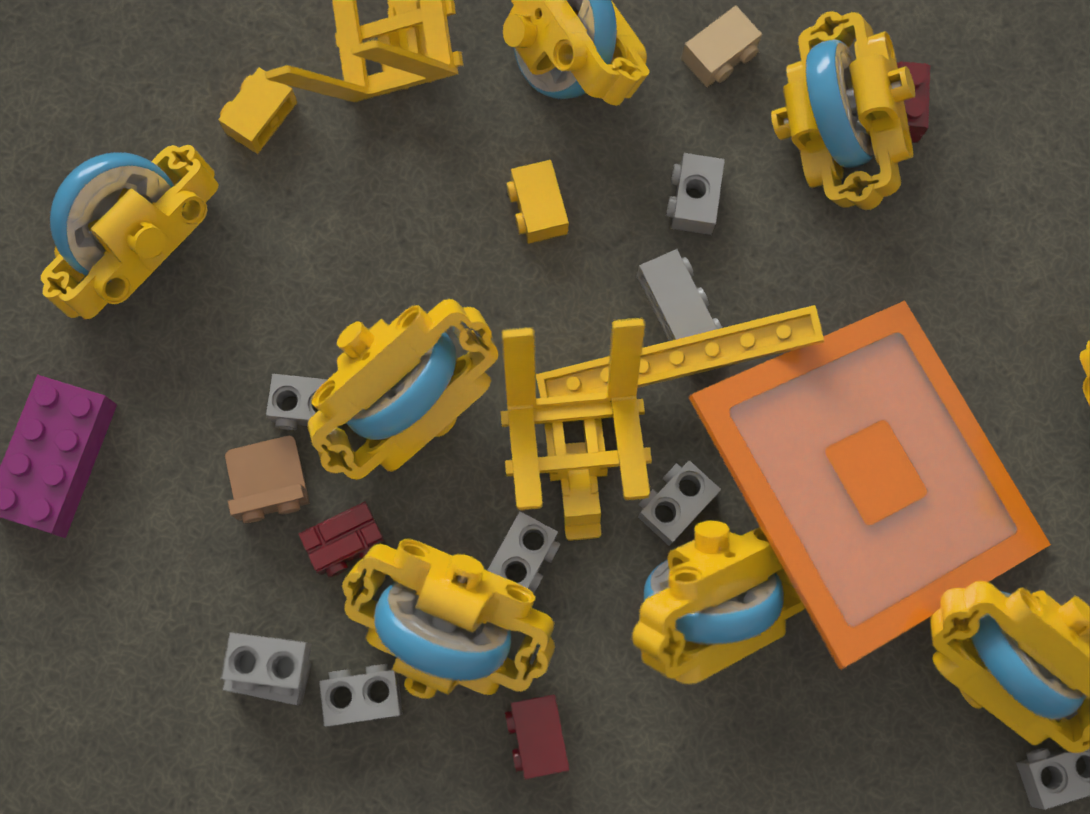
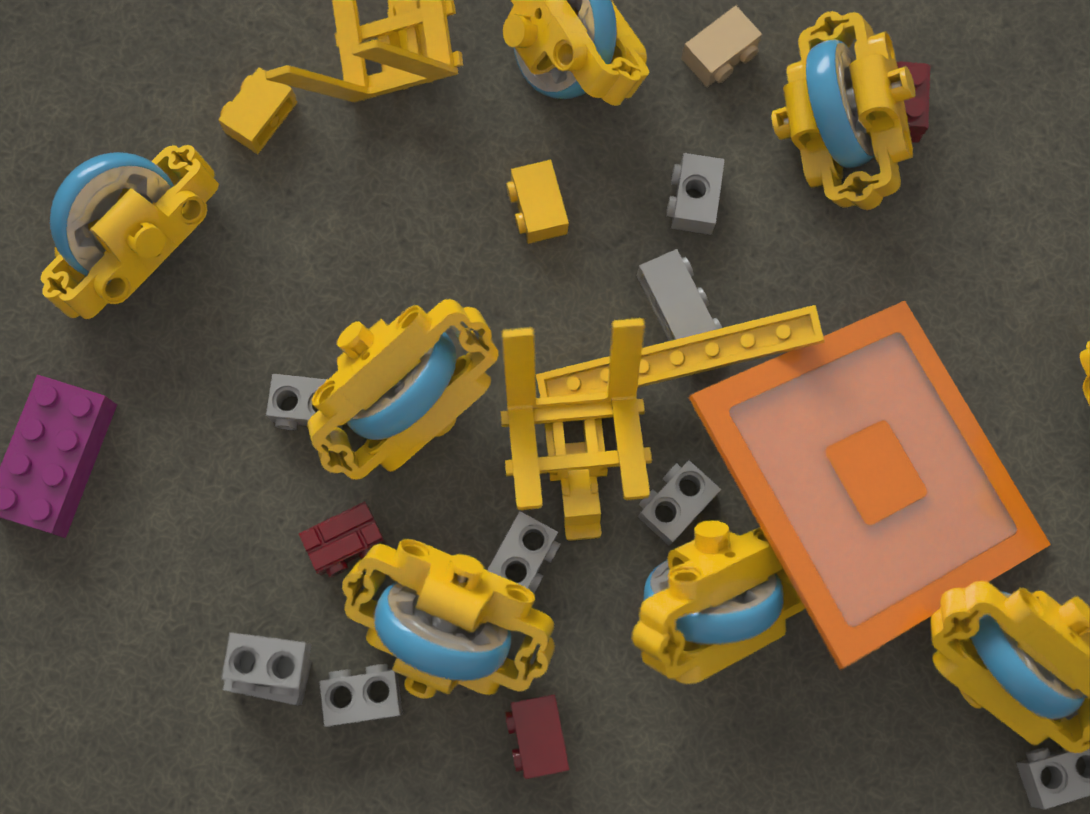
medium nougat bracket [225,436,310,523] -> none

